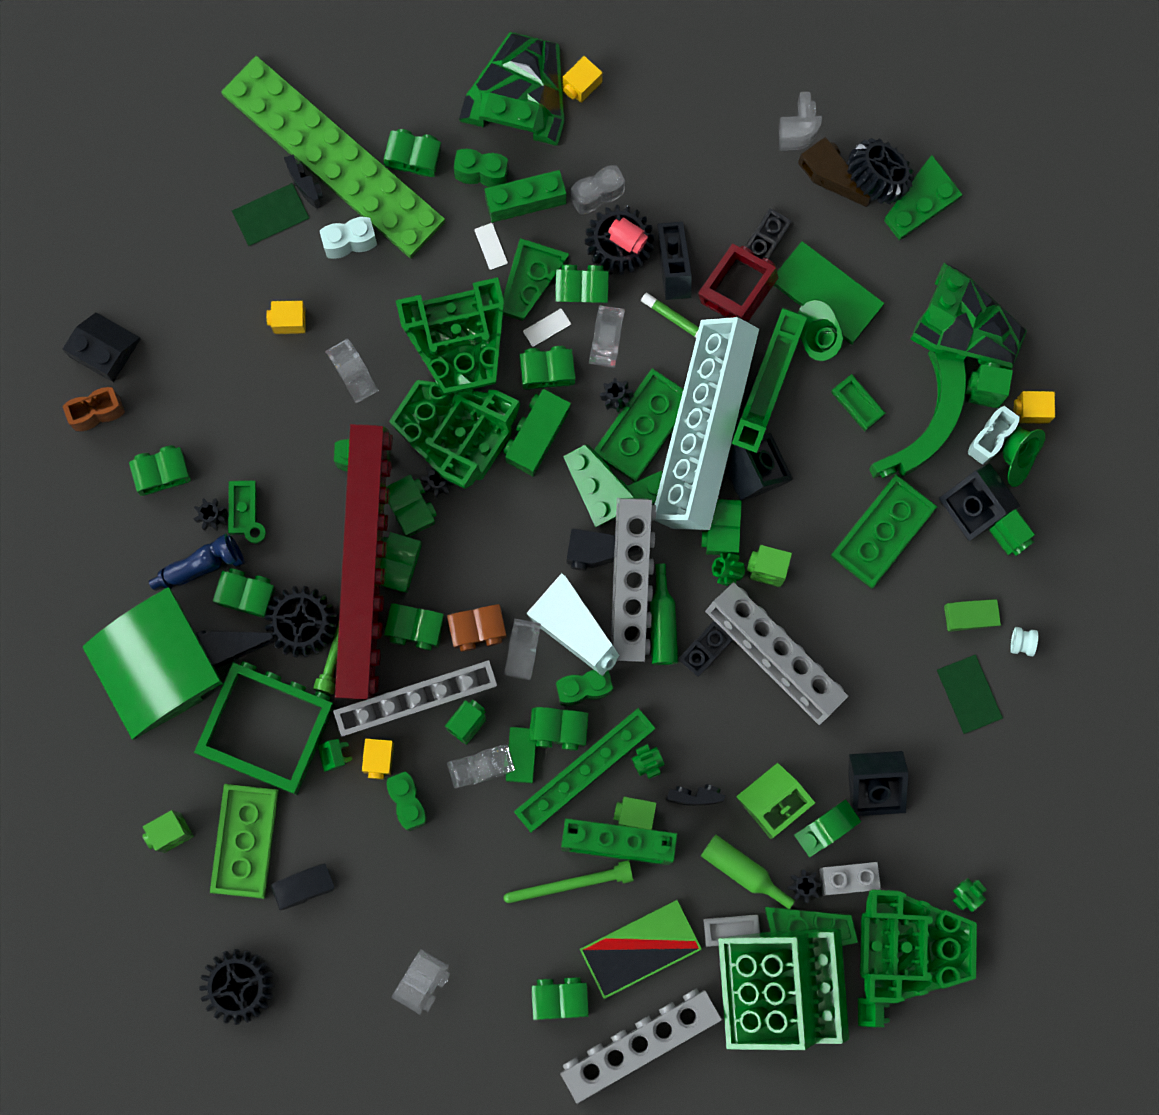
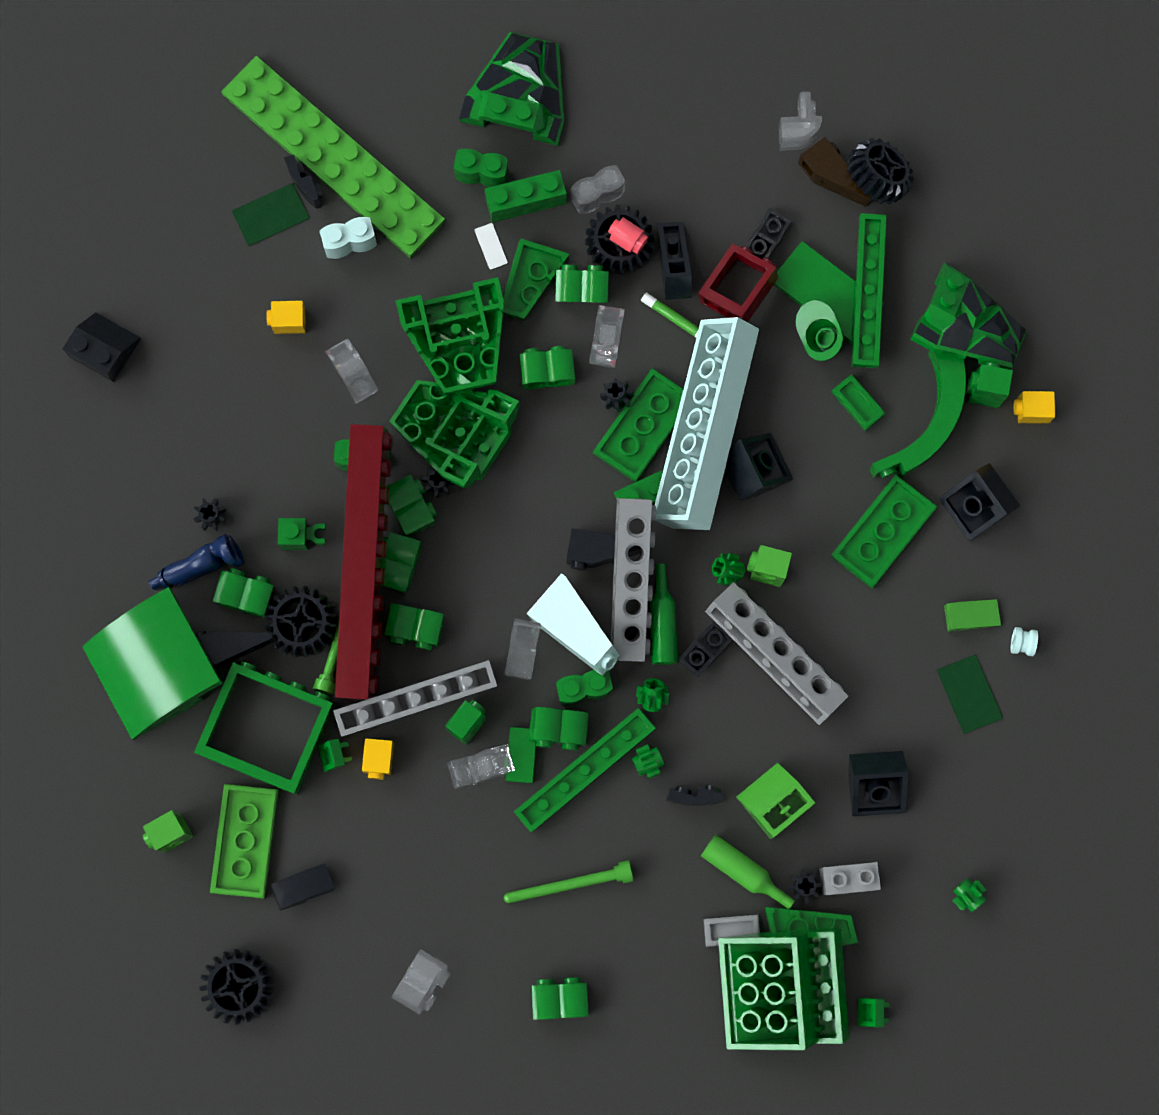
dark orange brick [63,387,125,431] -> none
green brick [129,445,191,496] -> none
green hinge [228,481,266,544] -> none
green brick [383,129,441,177] -> none
green brick [387,772,427,831] -> none
dark orange brick [447,604,507,652] -> none
green brick [503,389,571,477] -> none
white sticker [523,309,571,347] -> none
light grey brick [560,988,721,1104] -> none
green window [561,819,677,865] -> none
yellow brick [563,56,603,103] -> none
wing [563,445,638,527] -> none
tile [580,900,702,999] -> none
bright green brick [613,797,656,830] -> none
green brick [701,499,741,555] -> none
green arch [732,308,807,453] -> none
green brick [794,799,862,858] -> none
green wedge [860,890,977,1003] -> none
green wing [884,155,962,241] -> none
light aqua brick [968,406,1020,465] -> none
green brick [989,509,1036,556] -> none
green piece [1003,427,1045,487] -> none
none -> green brick [278,518,326,550]
none -> green gear [636,678,670,712]
none -> green plate [851,213,886,368]

